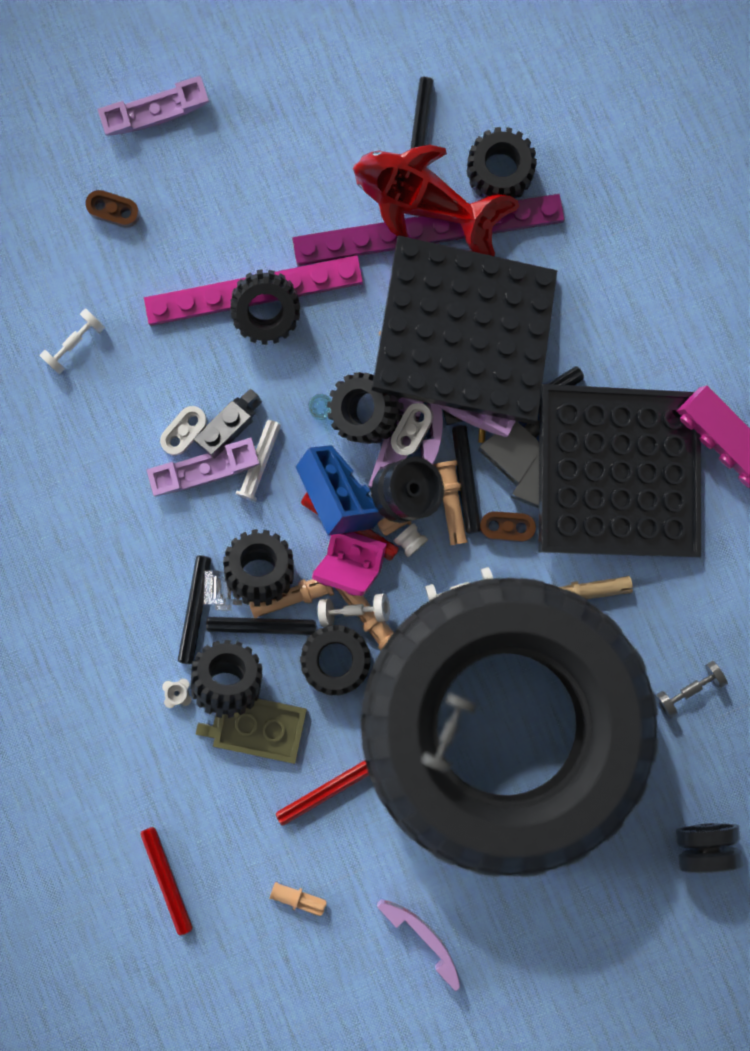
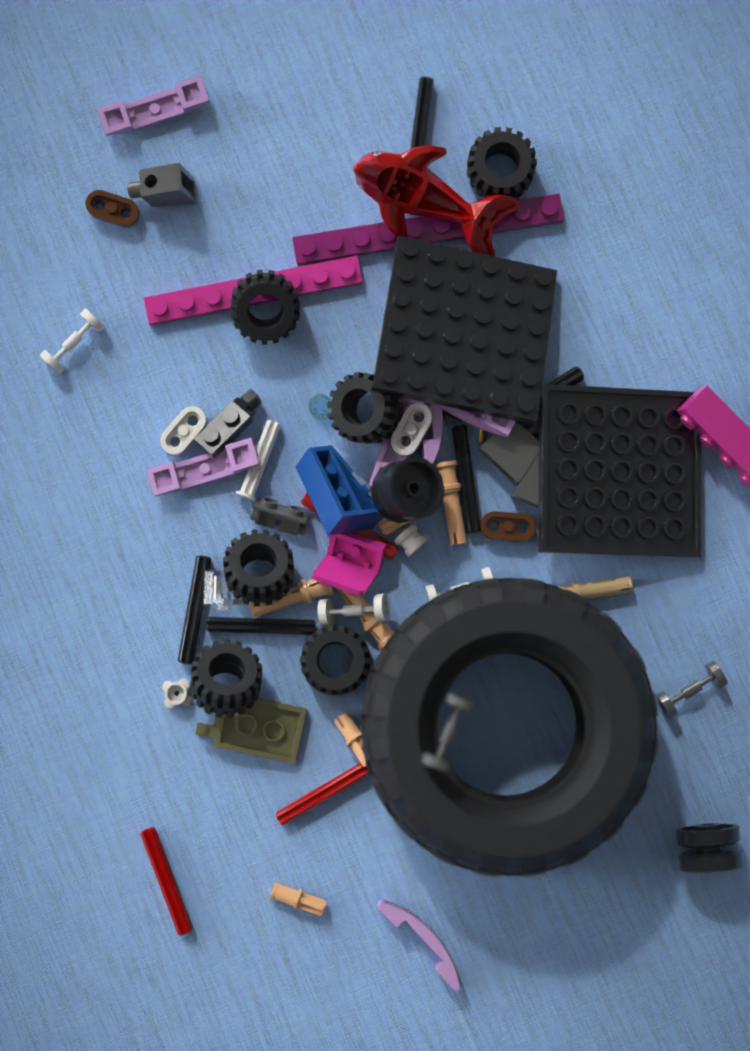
none -> dark grey torso [127,163,196,207]
none -> dark grey hinge [250,497,310,536]
none -> light nougat axle [334,712,366,767]

